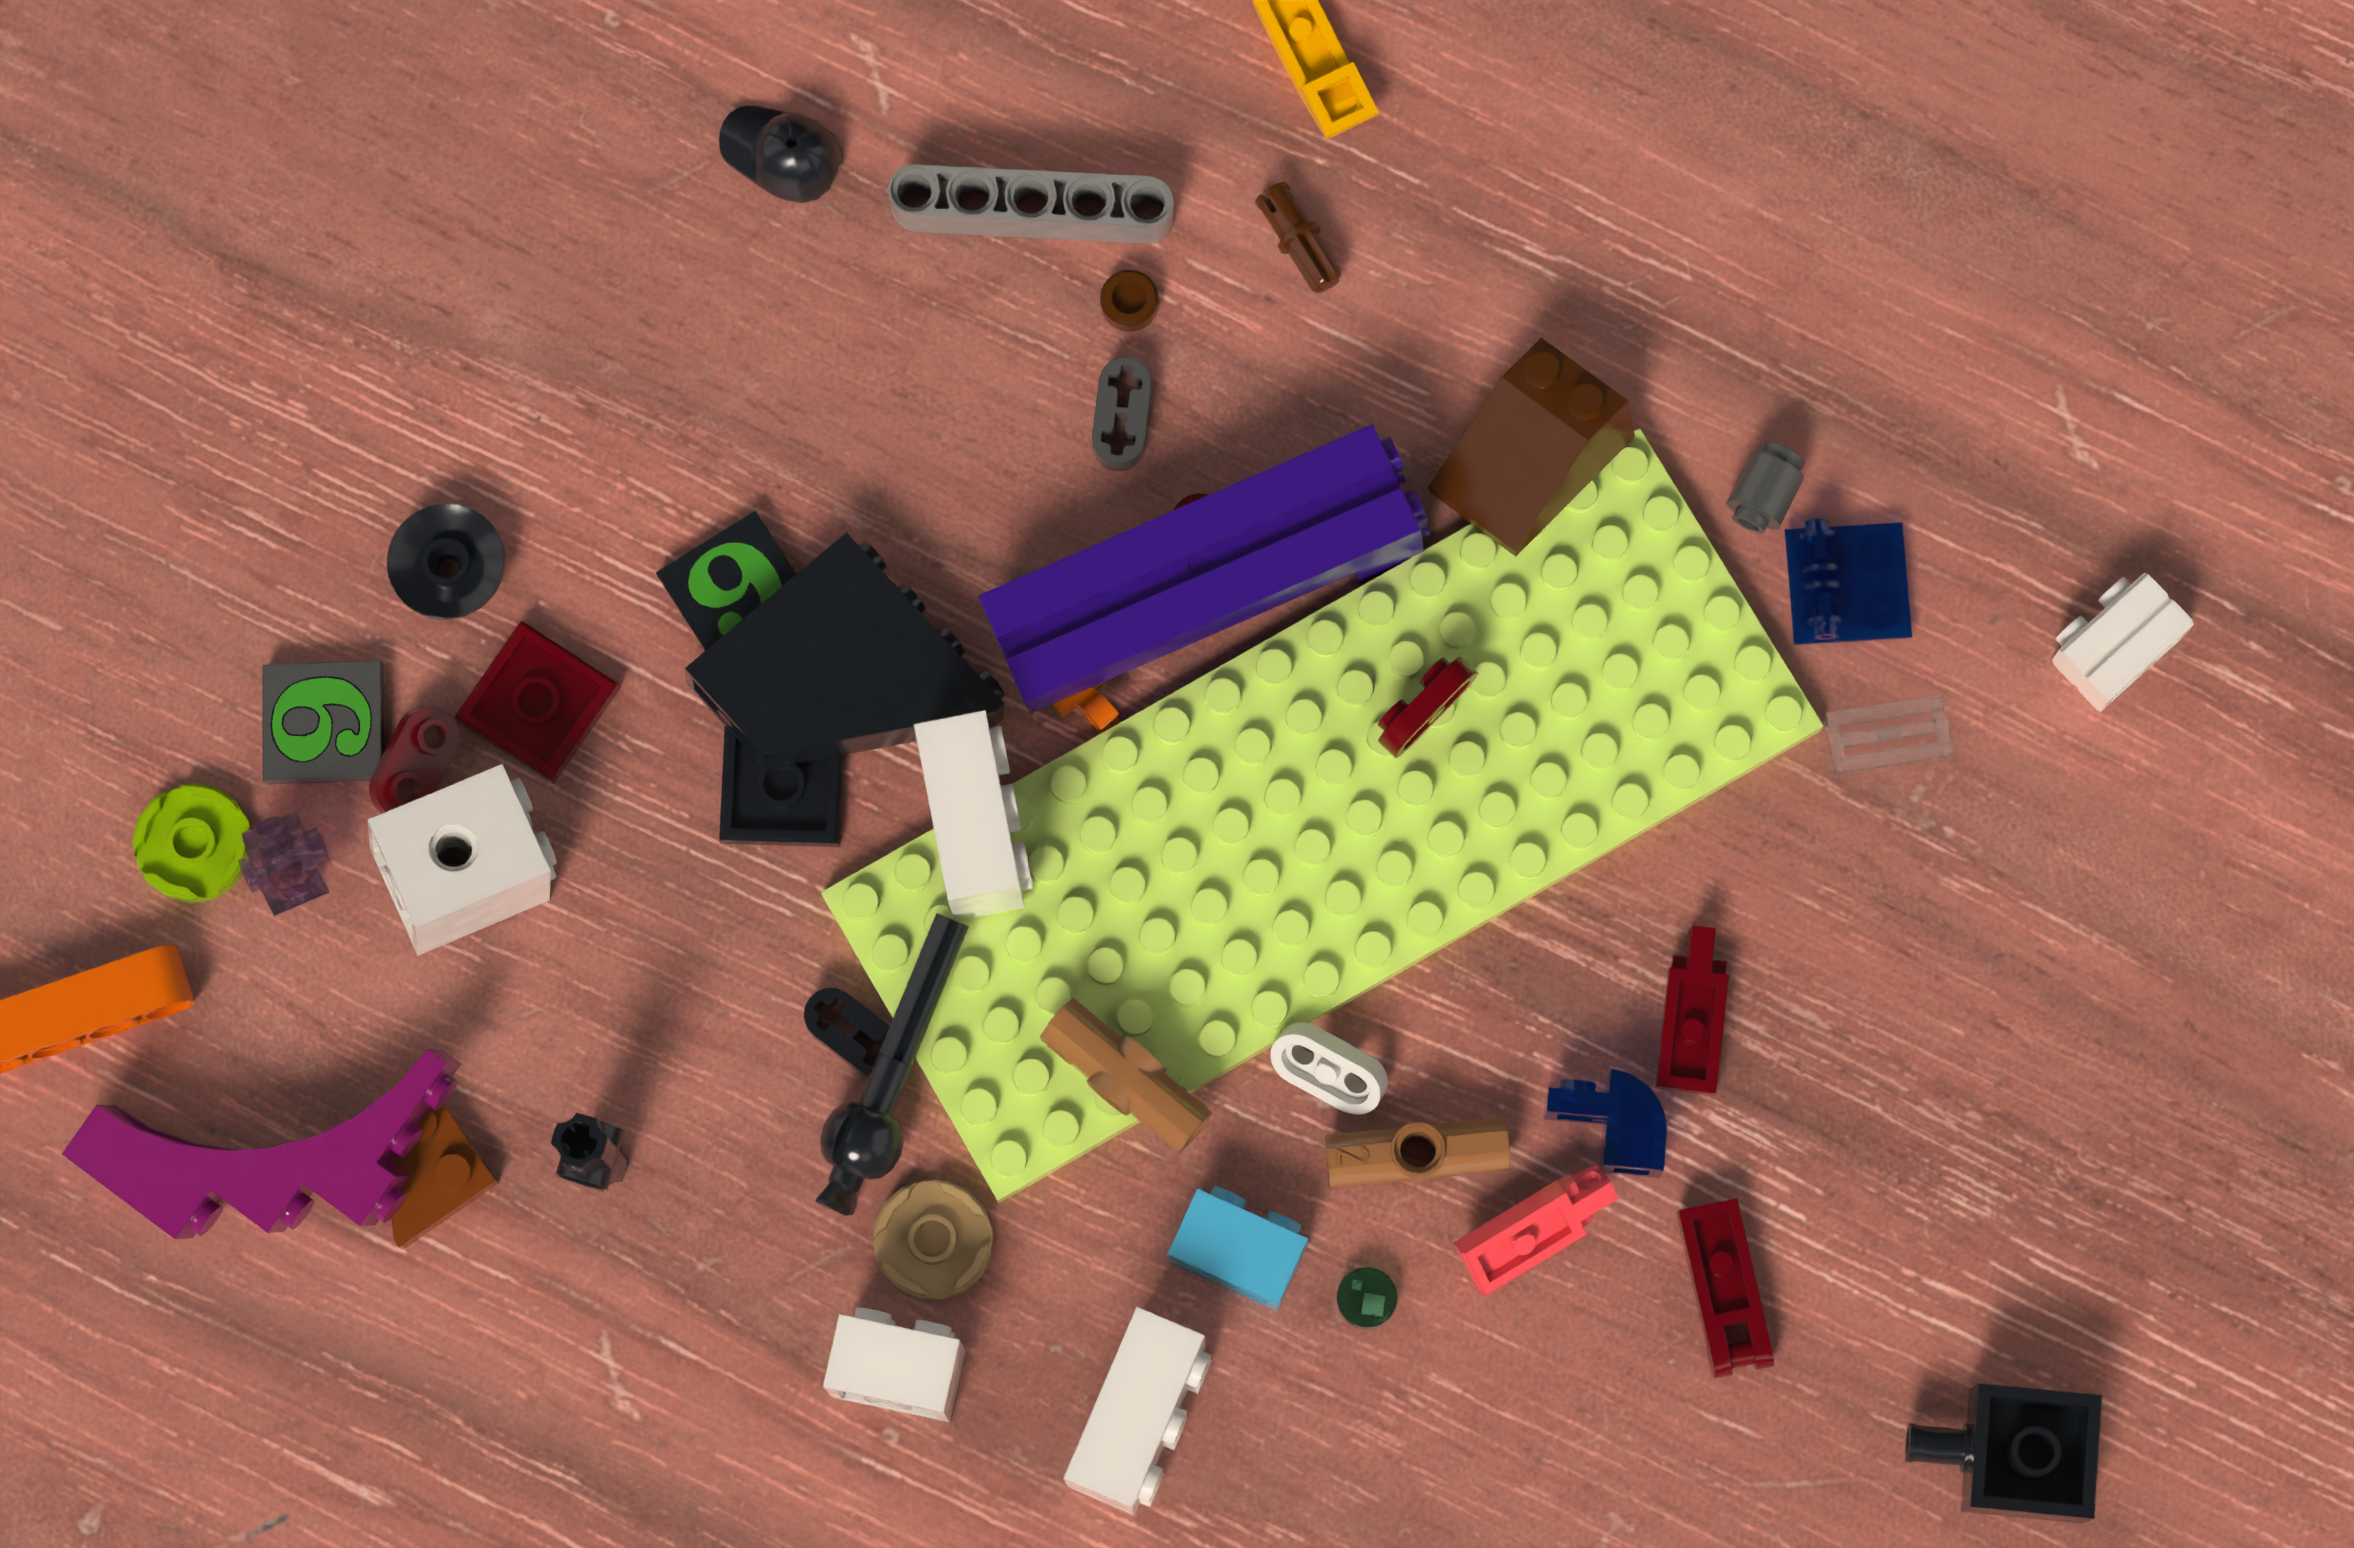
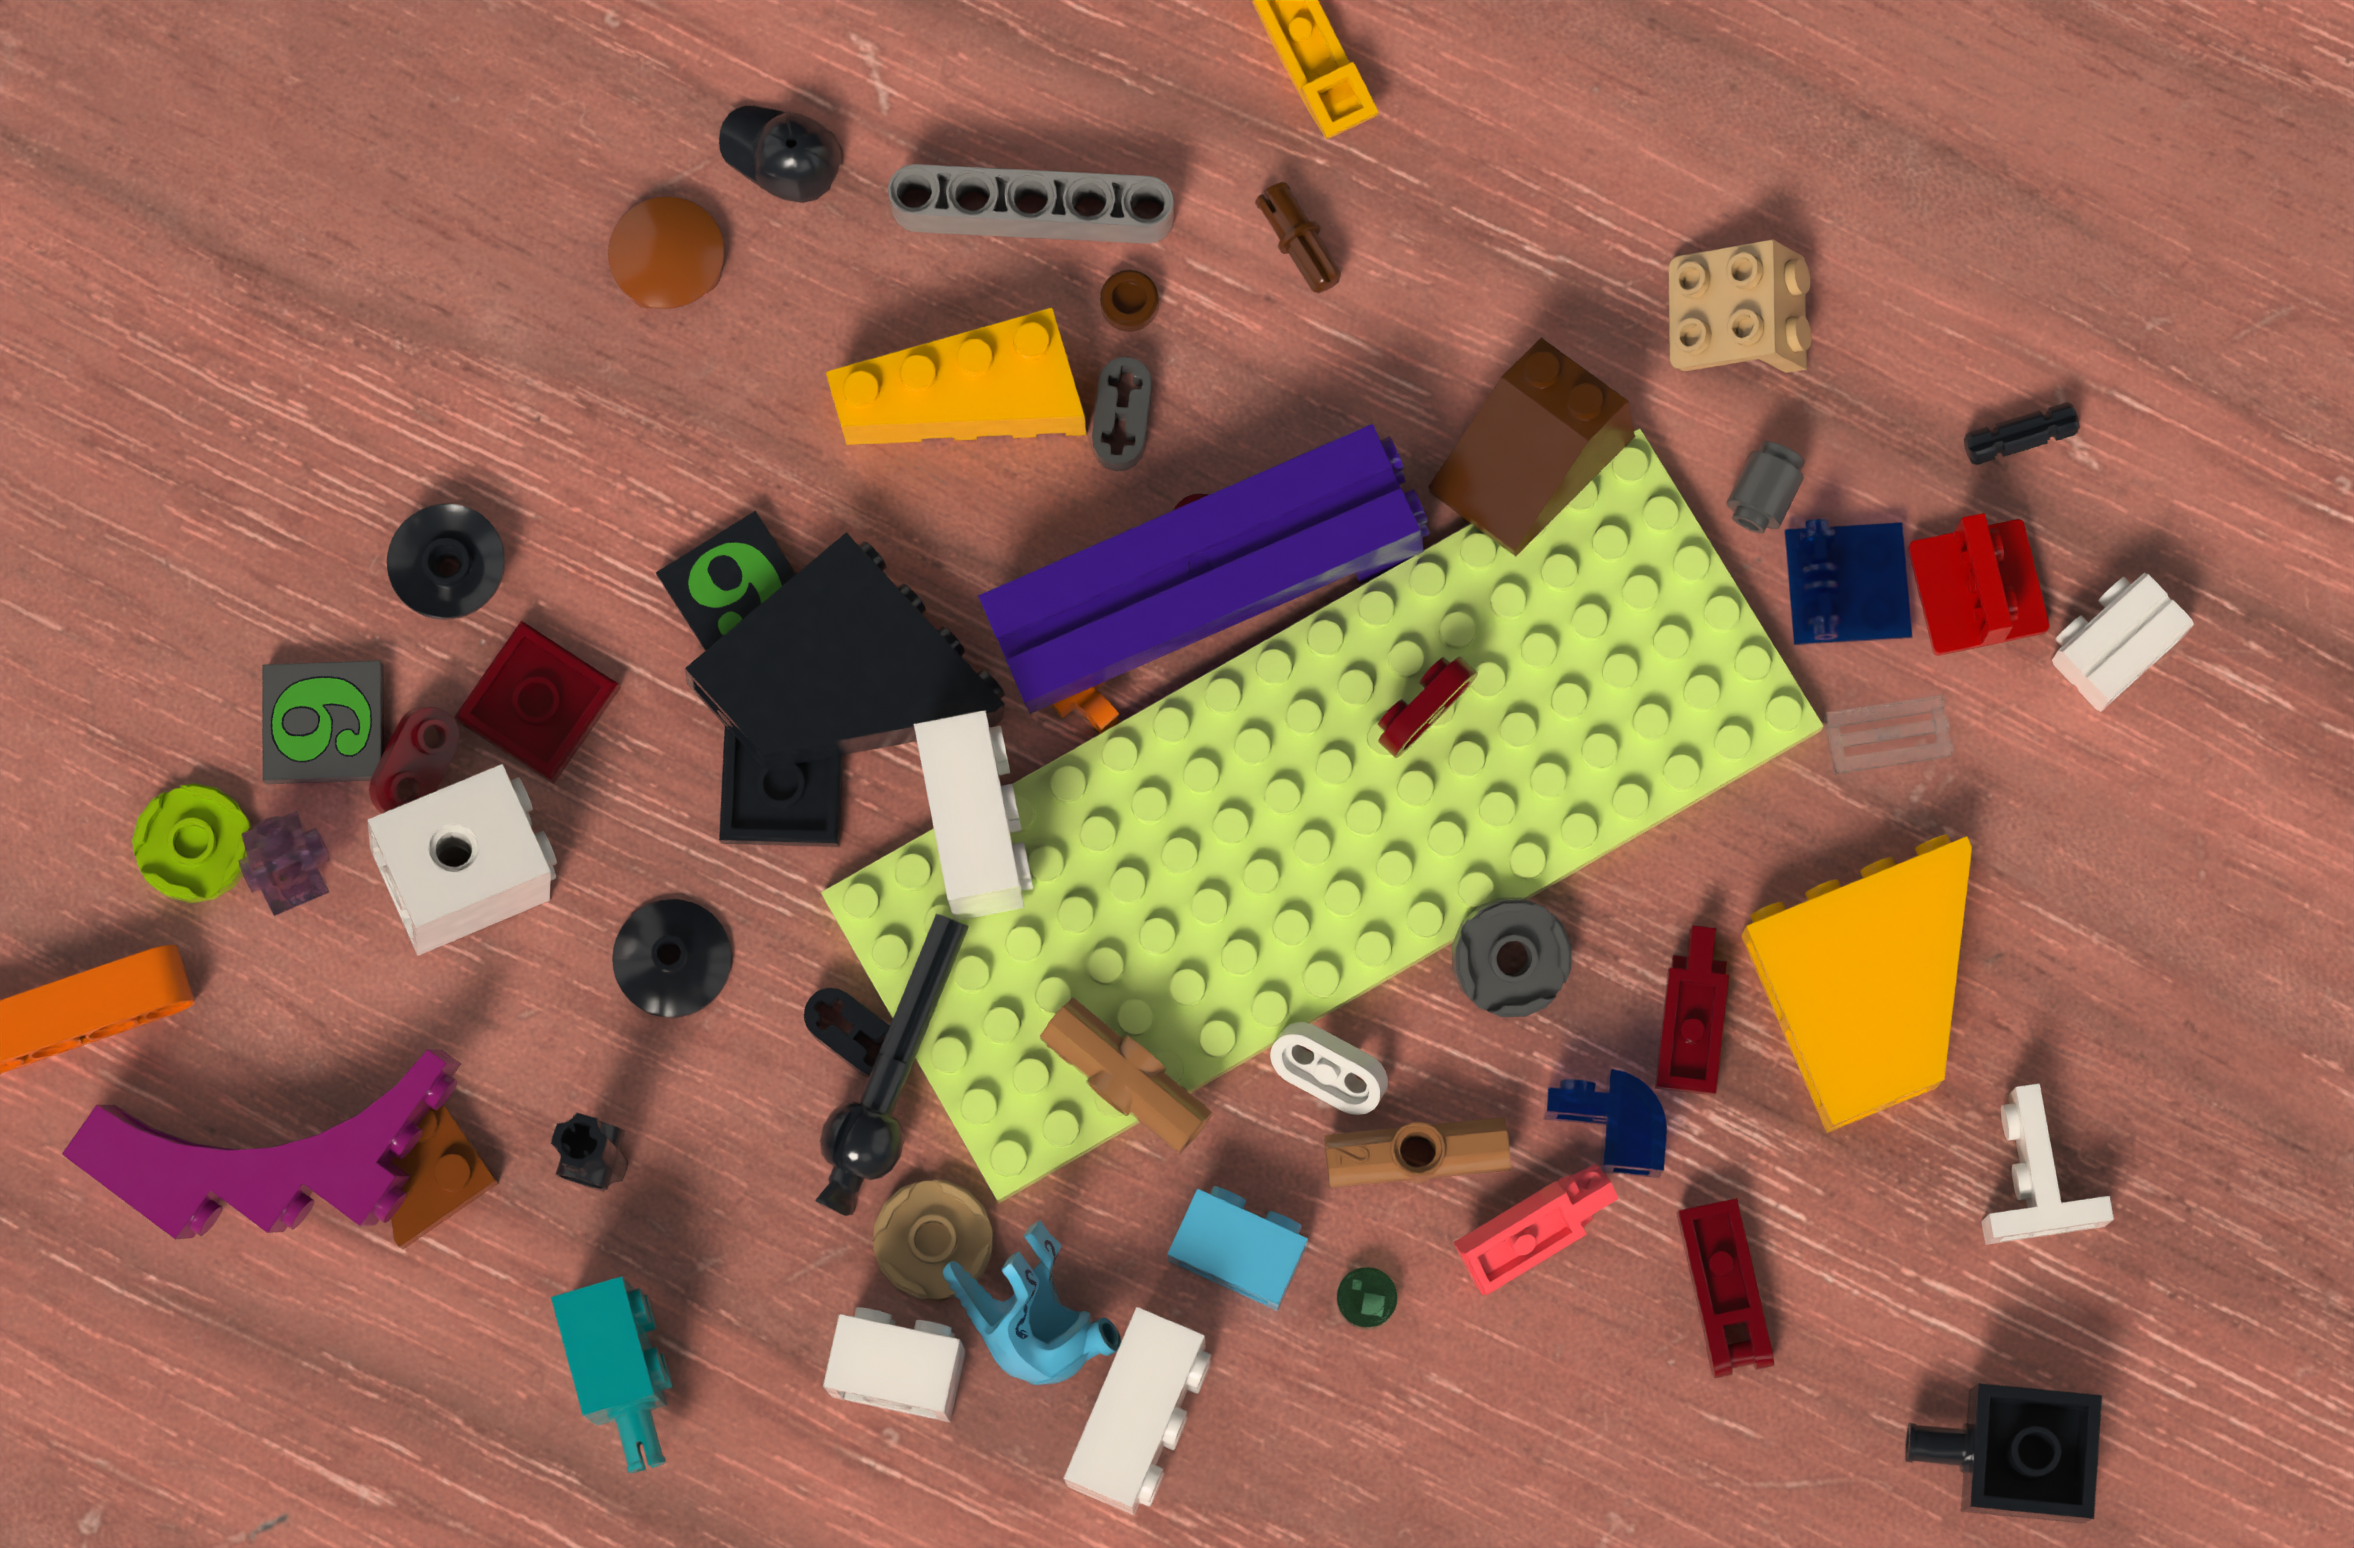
none -> teal brick [551,1276,673,1474]
none -> dark orange dish [608,196,724,309]
none -> black dish [612,899,732,1018]
none -> yellow wedge [826,308,1087,445]
none -> medium azure piece [942,1220,1121,1385]
none -> dark grey tile [1452,898,1571,1017]
none -> tan bracket [1669,240,1812,373]
none -> yellow slope [1741,834,1972,1133]
none -> red bracket [1908,513,2050,656]
none -> black axle [1964,402,2080,465]
none -> white bracket [1981,1083,2114,1245]

